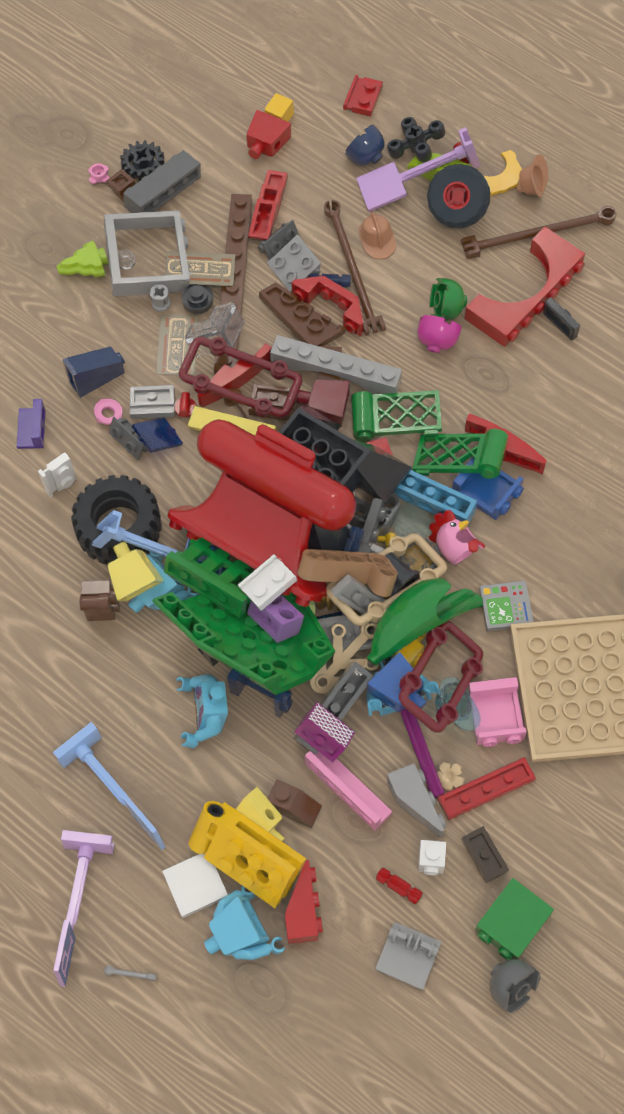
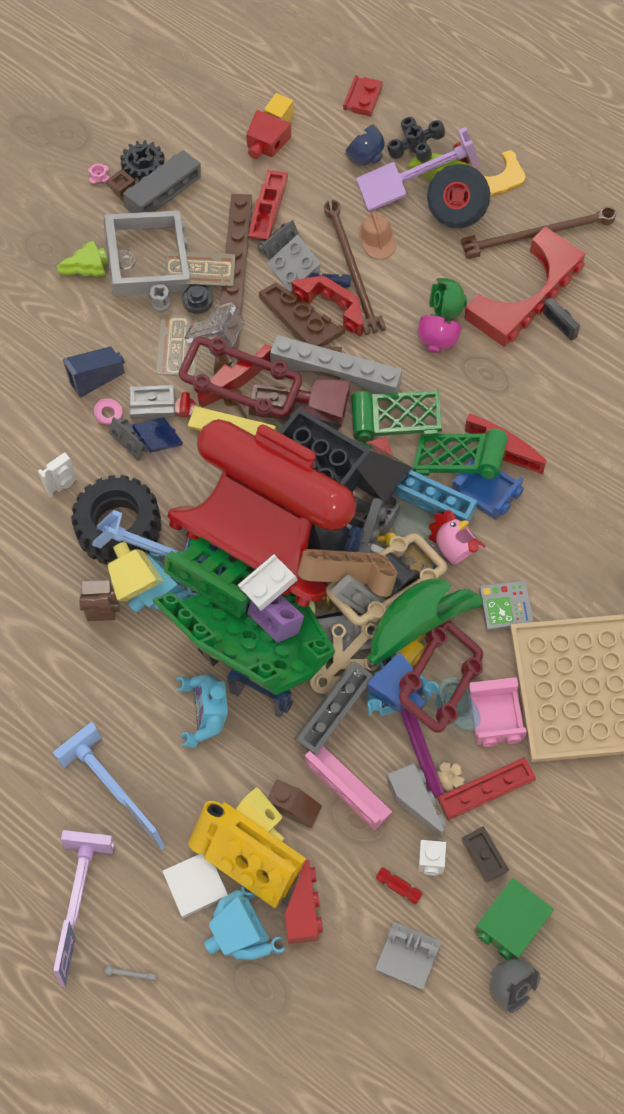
panel [17,399,46,449] -> none
magenta panel [294,702,355,763] -> none
nougat piece [517,154,548,198] -> none

